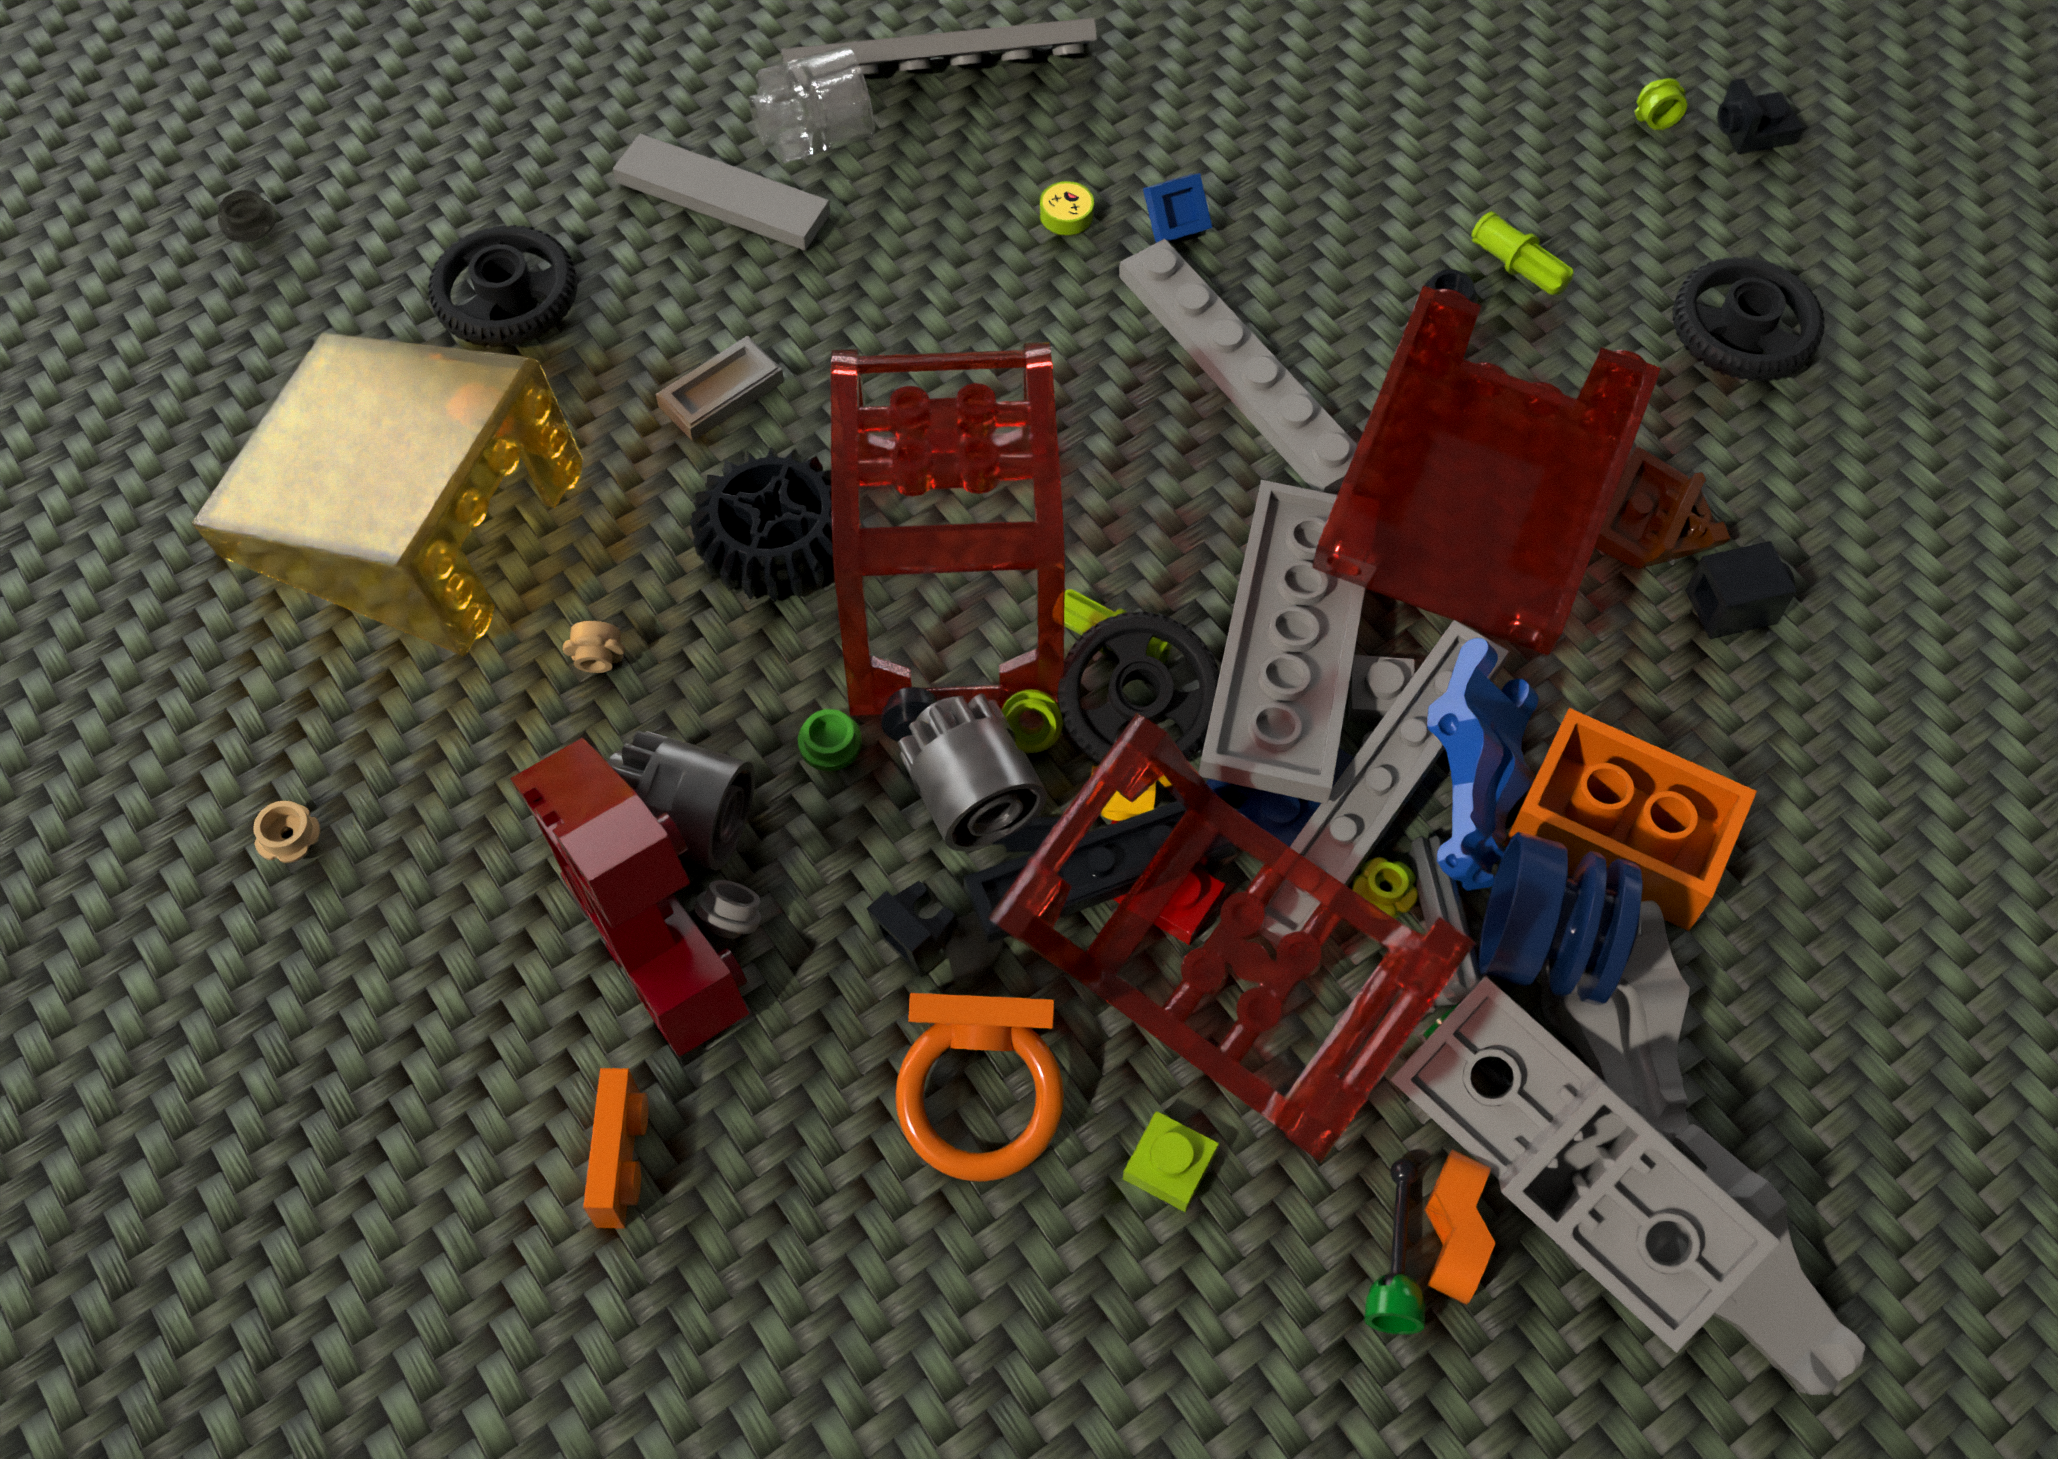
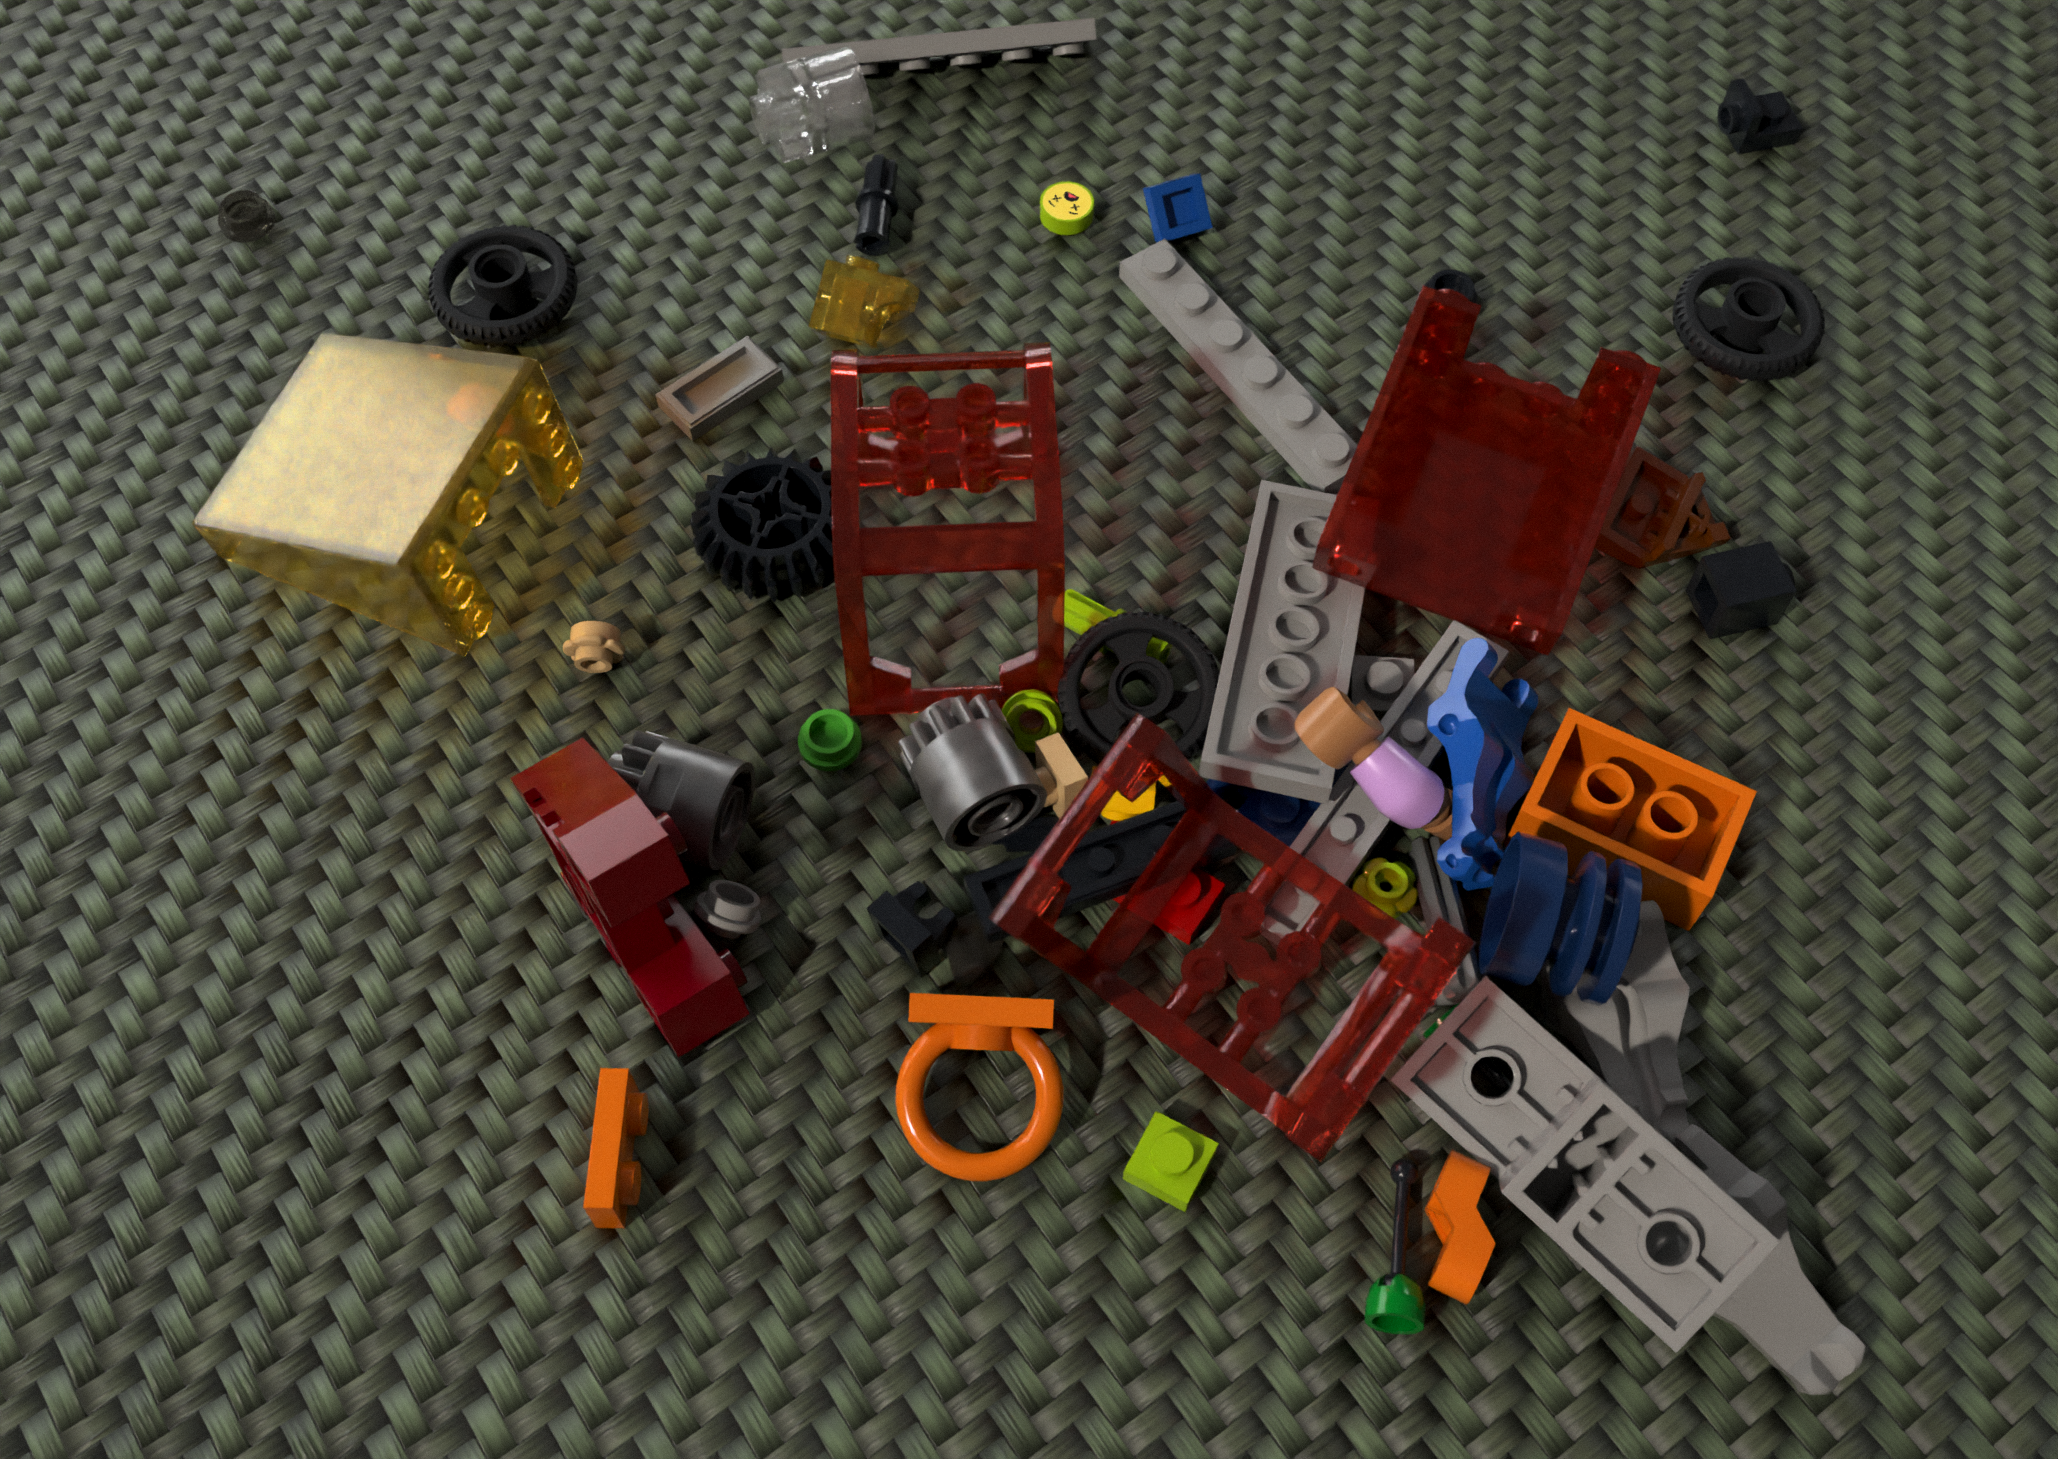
tan plate [253,801,320,863] -> none
light grey tile [613,133,831,251] -> none
black plate [881,687,938,742] -> none
lime axle [1471,211,1574,295] -> none
lime plate [1635,78,1687,130] -> none
none -> clear yellow brick [809,255,920,349]
none -> black axle [854,154,899,256]
none -> tan plate [1035,732,1088,827]
none -> piece [1294,687,1453,841]

